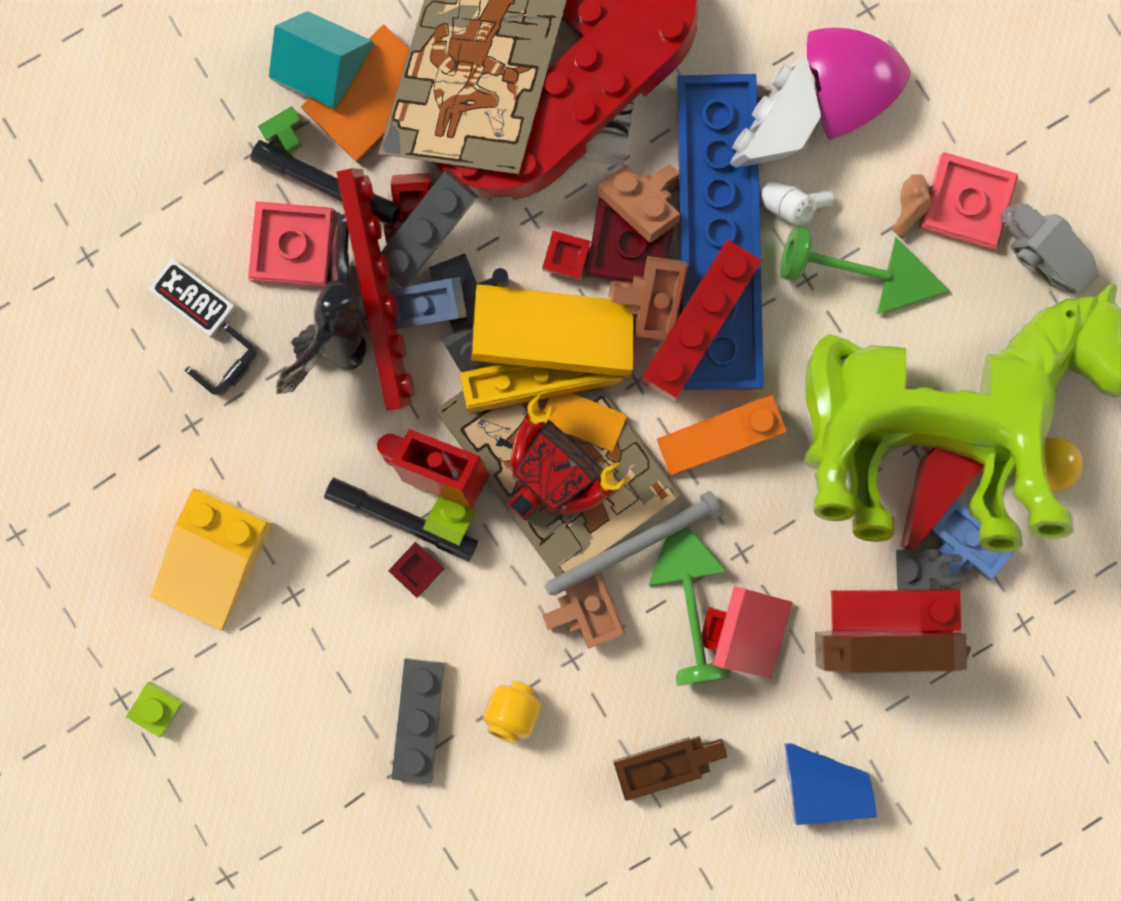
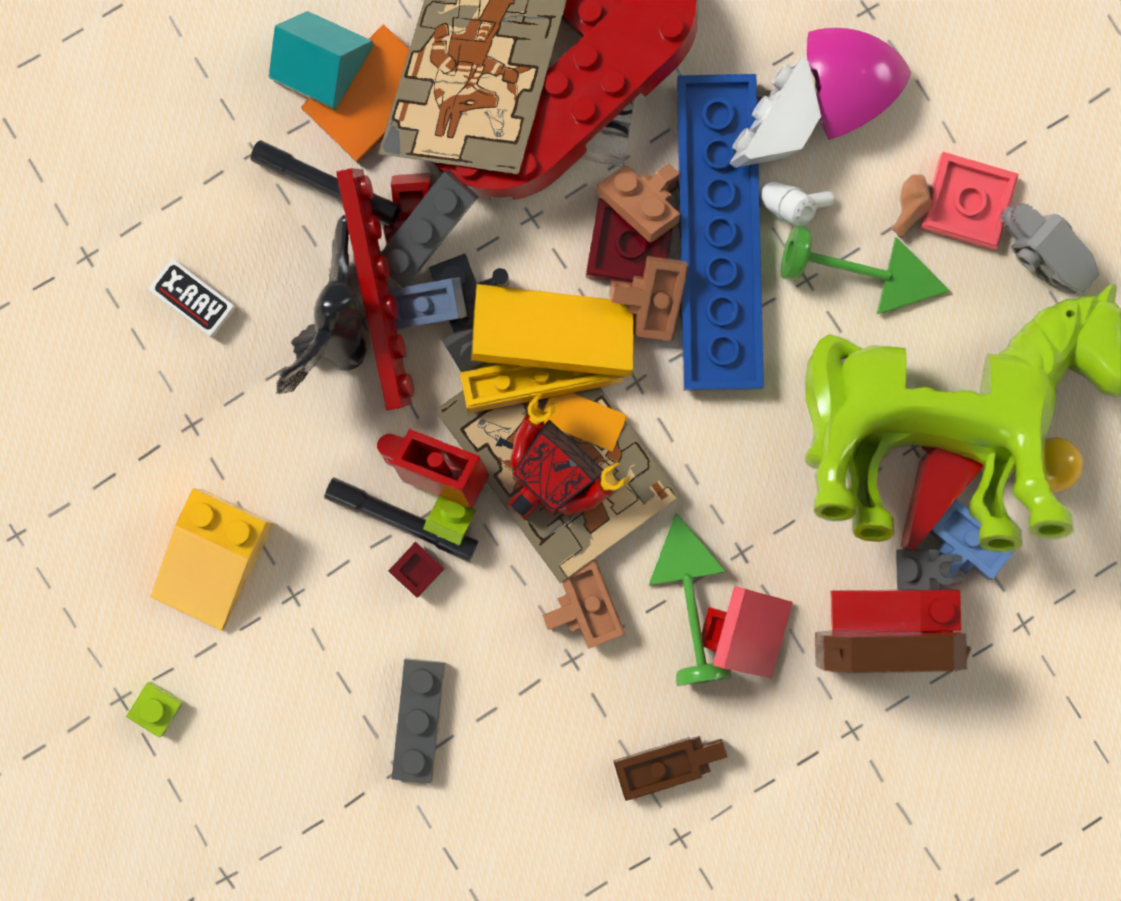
black piece [184,322,257,396] -> none
coral tile [248,201,336,287] -> none
bright green tile [258,106,303,154] -> none
yellow head [483,681,542,744] -> none
red plate [542,231,591,281] -> none
light grey bar [545,491,722,596] -> none
red brick [639,239,762,402] -> none
orange slope [656,395,787,476] -> none
blue slope [784,743,877,825] -> none

